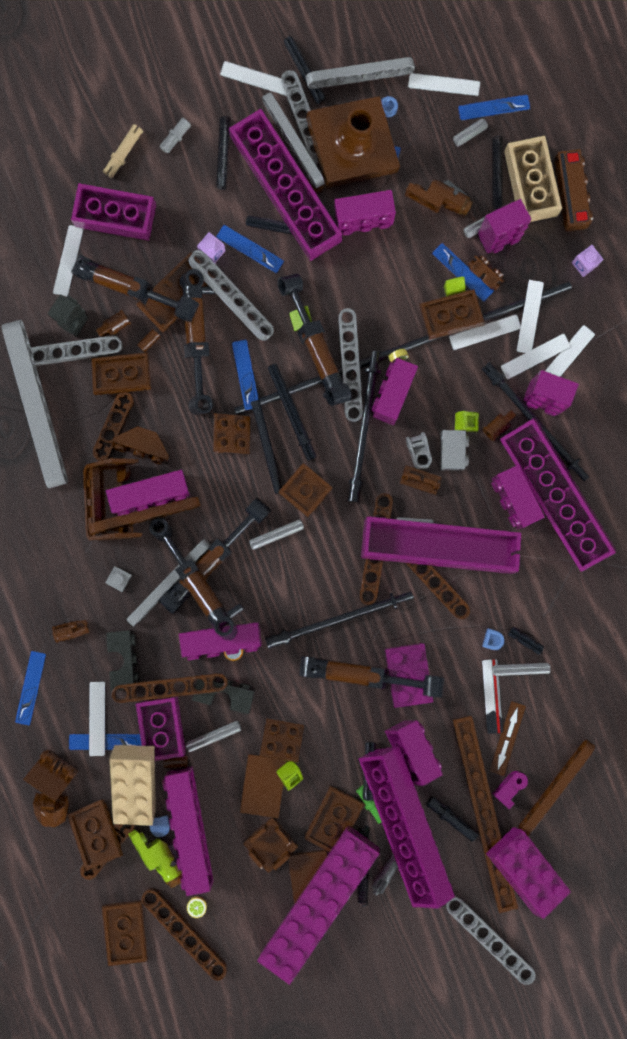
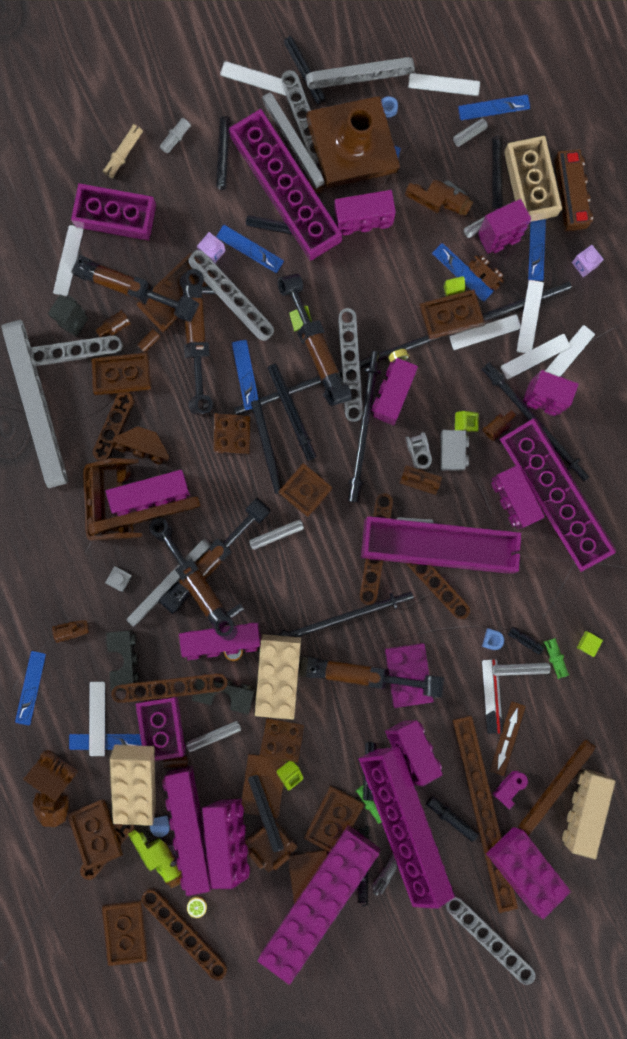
none -> magenta brick [202,799,250,889]
none -> black axle [248,775,284,852]
none -> tan brick [255,634,301,720]
none -> blue sticker [528,219,546,281]
none -> bright green pin [544,638,569,679]
none -> tan brick [562,768,615,859]
none -> lime slope [577,631,603,657]

